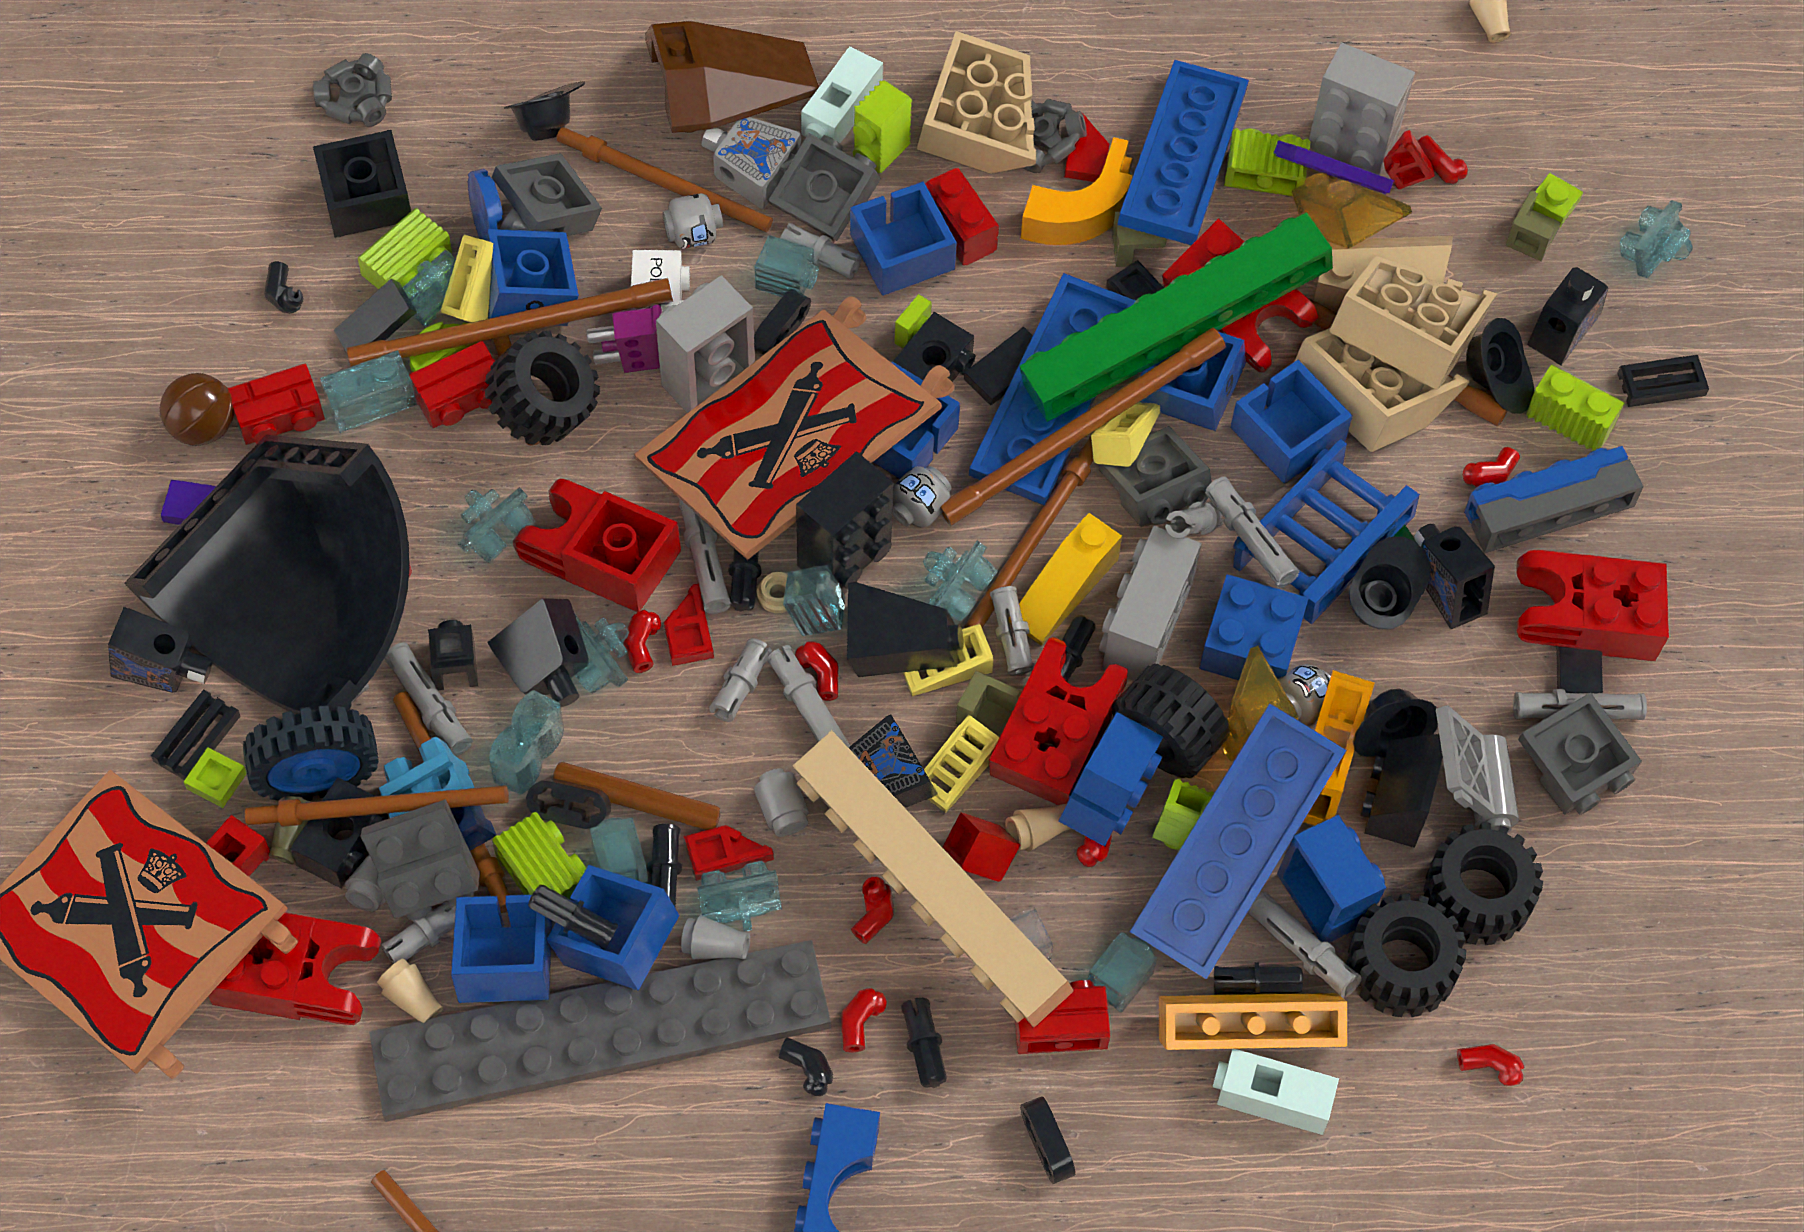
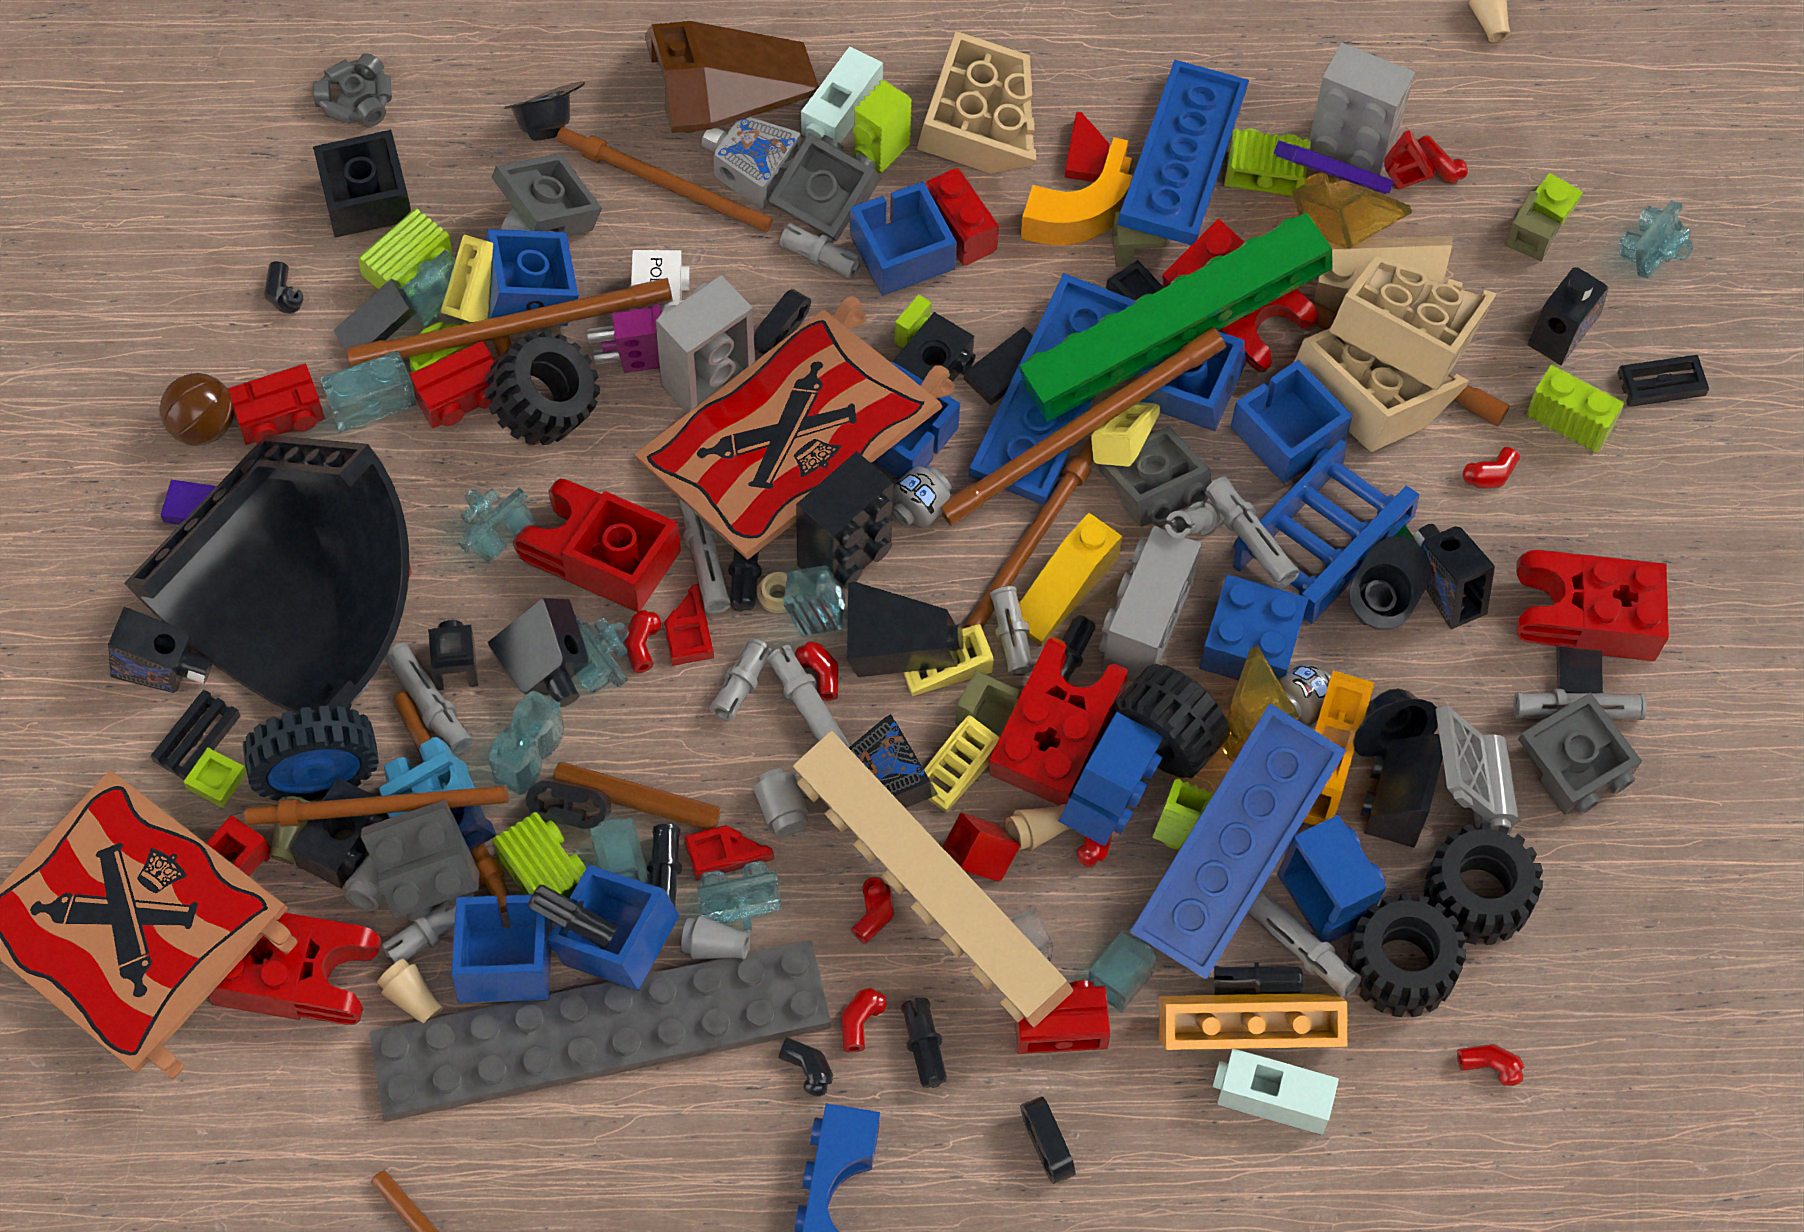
blue tile [467,169,503,240] -> none
light grey head [663,193,723,249] -> none
clear light blue brick [754,235,819,297] -> none
clear light blue hips [923,540,998,621] -> none
dark grey piece [1023,99,1087,173] -> none
dark grey piece [1464,446,1644,553] -> none
black piece [1466,318,1534,414] -> none

